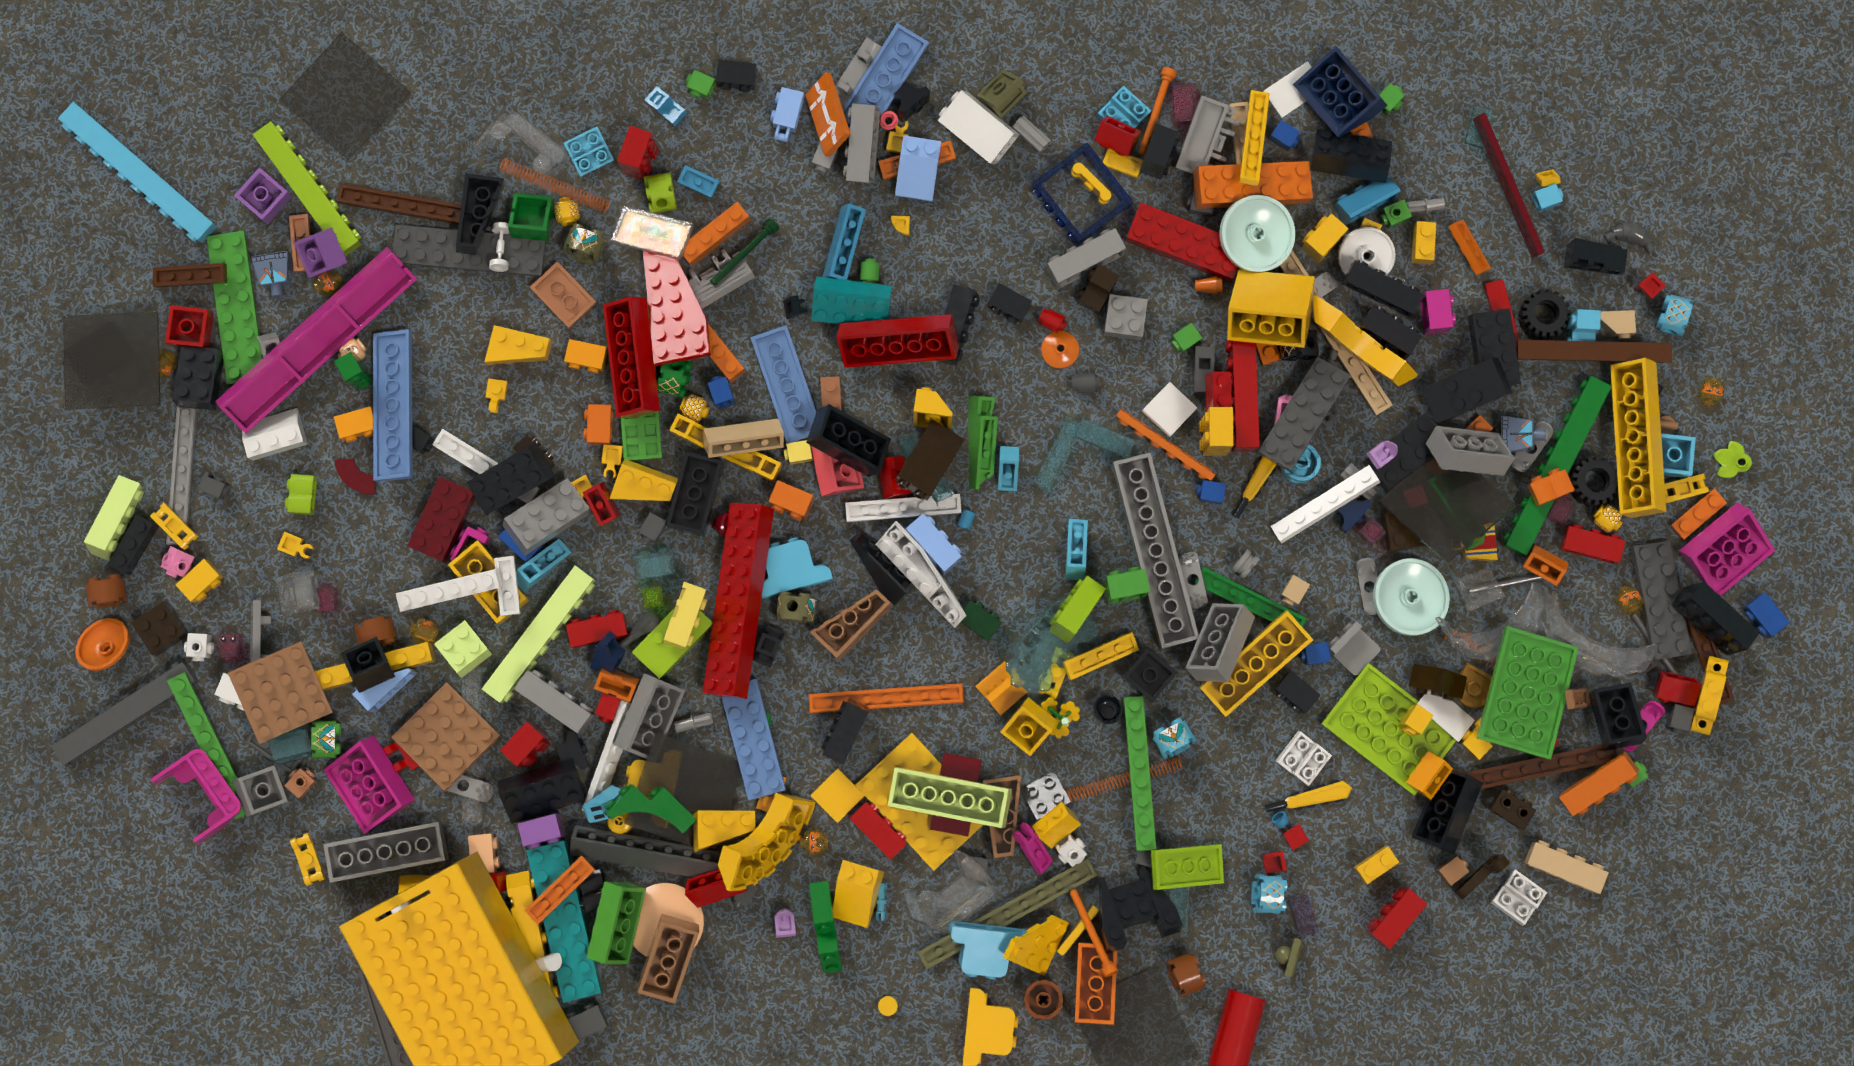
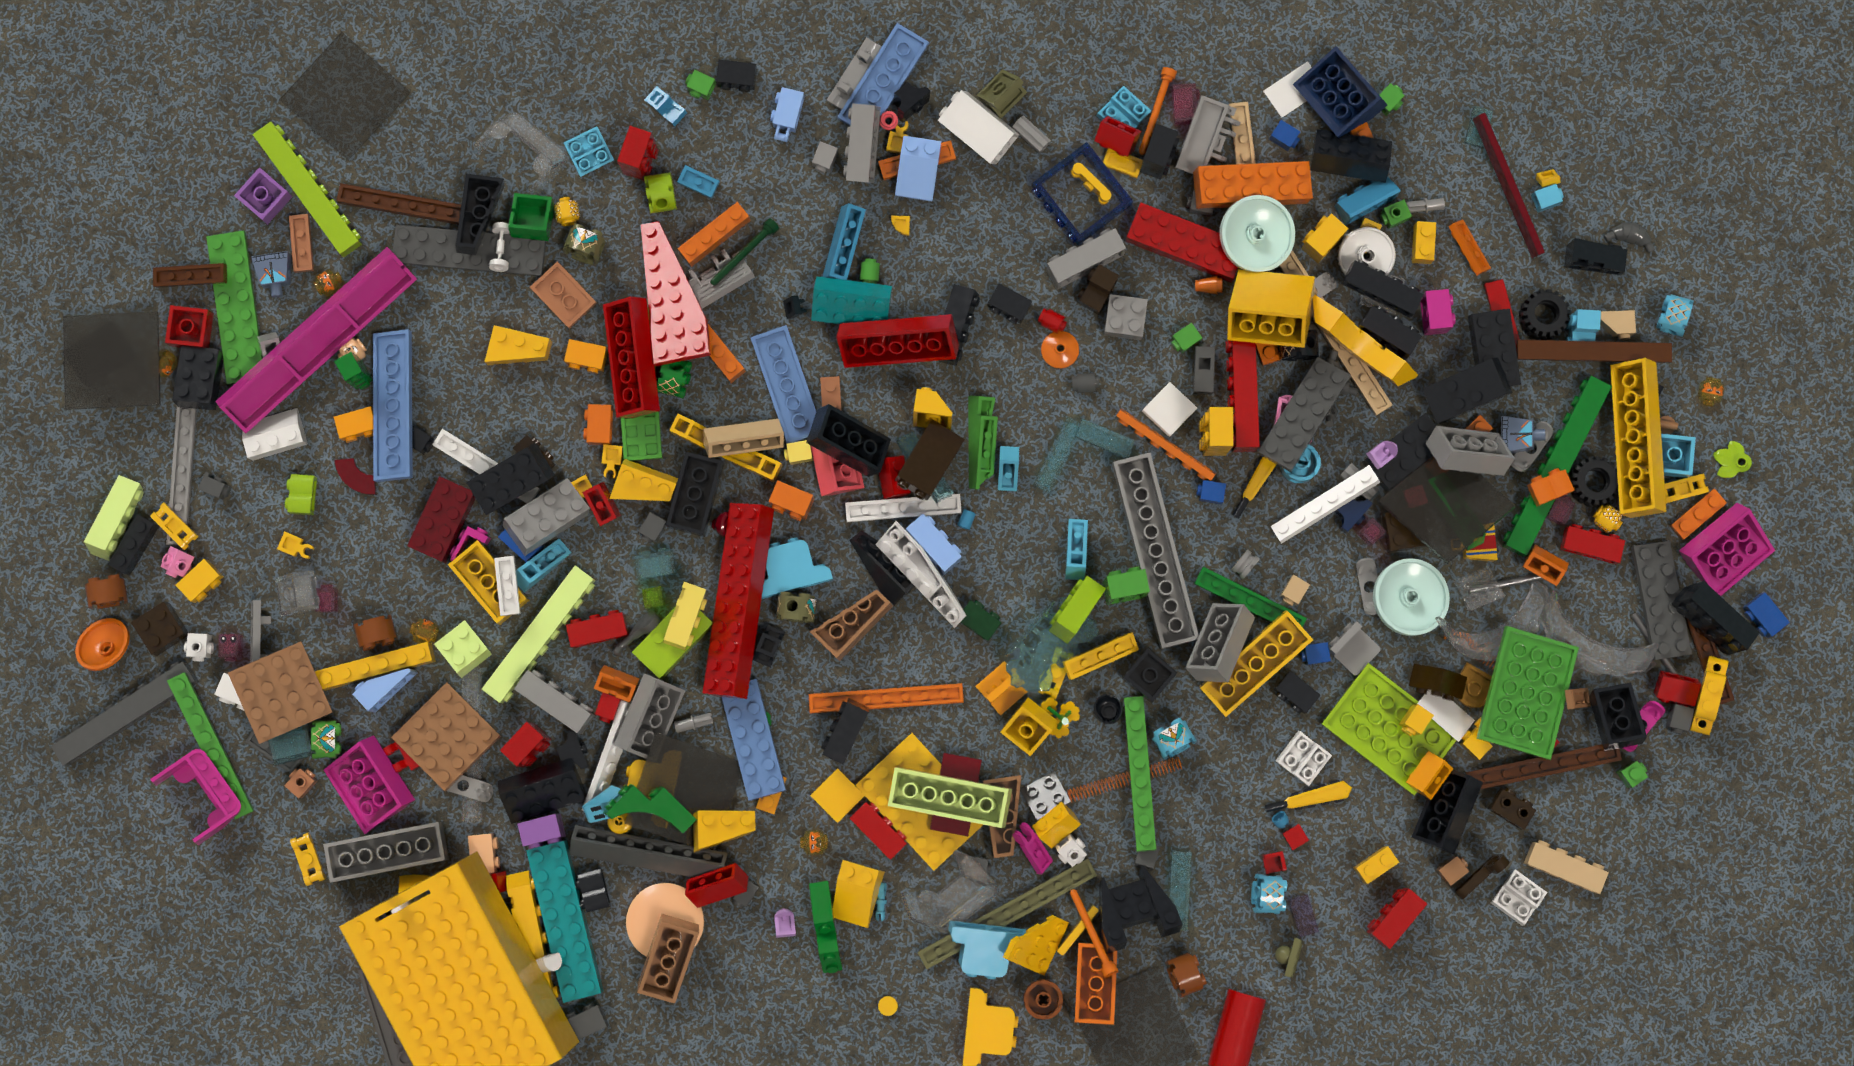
medium azure brick [58,102,217,243] -> none
light grey brick [233,765,288,818] -> none
medium lavender brick [293,227,347,278] -> none
black brick [341,637,395,693] -> none
white plate [396,568,503,612] -> none
yellow plate [485,379,508,413] -> none
orange piece [500,158,610,213] -> none
orange plate [524,856,596,925] -> none
bright green brick [587,881,646,964] -> none
dark blue brick [590,631,626,673] -> none
clear tile [611,206,694,260] -> none
yellow head [680,394,710,422] -> none
blue brick [708,376,736,410] -> none
yellow brick [718,793,816,891] -> none
orange tile [805,72,851,157] -> none
lime plate [1151,844,1224,890] -> none
light grey piece [1179,552,1208,608] -> none
red brick [1205,372,1232,412] -> none
yellow plate [1239,90,1270,186] -> none
orange brick [1559,751,1639,816] -> none
clear yellow head [1615,585,1644,615] -> none
red panel [1634,272,1666,300] -> none

